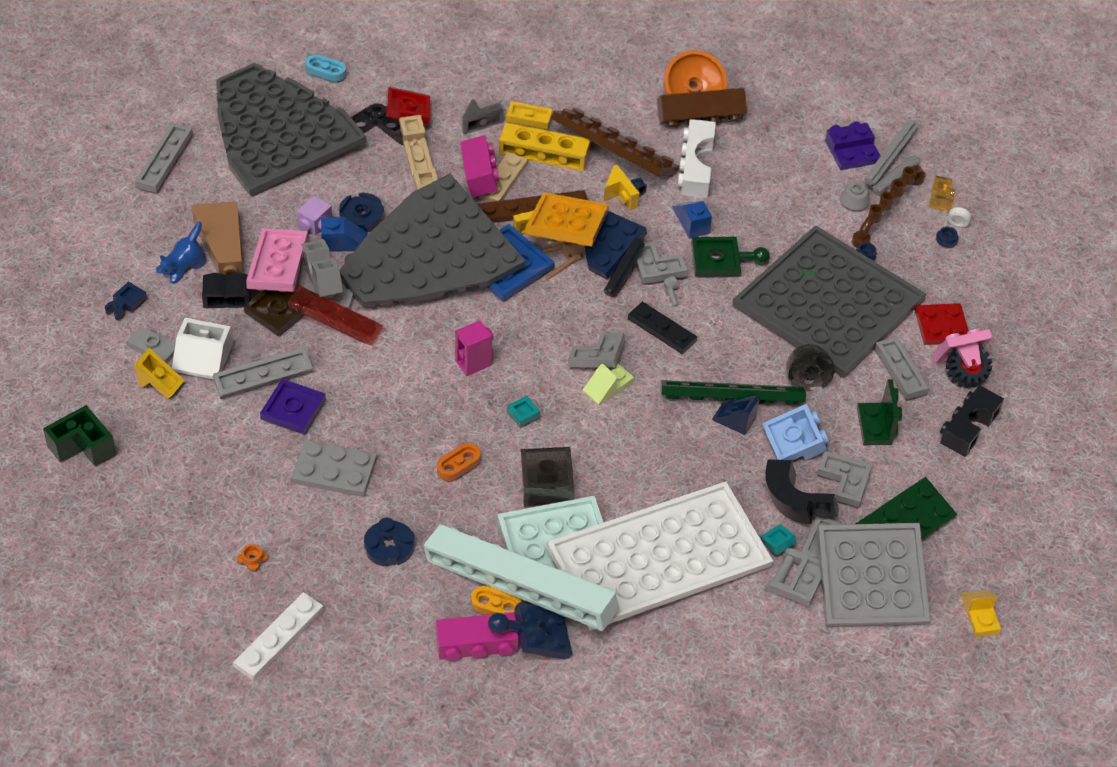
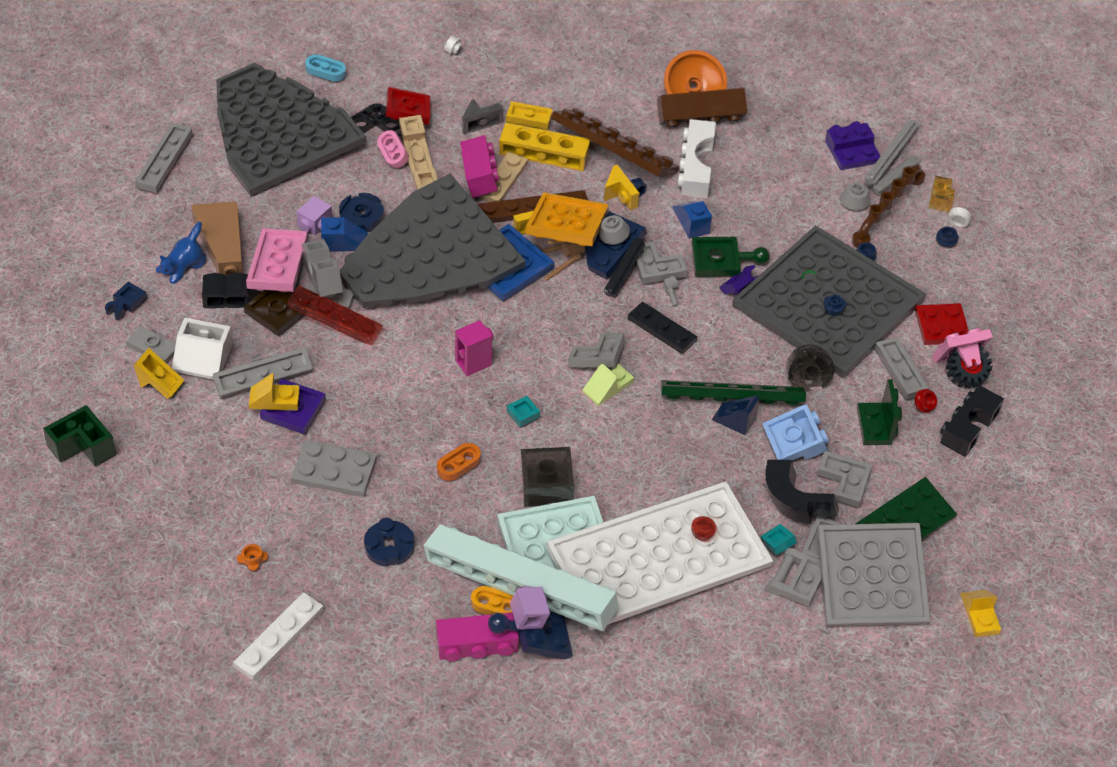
none -> yellow slope [249,373,300,410]
none -> bright pink plate [377,130,409,168]
none -> white plate [444,36,462,56]
none -> lavender brick [510,586,550,629]
none -> light grey cone [599,215,630,245]
none -> clear red plate [691,516,717,541]
none -> dark purple plate [719,265,759,295]
none -> dark blue plate [823,295,846,316]
none -> red plate [915,389,937,413]

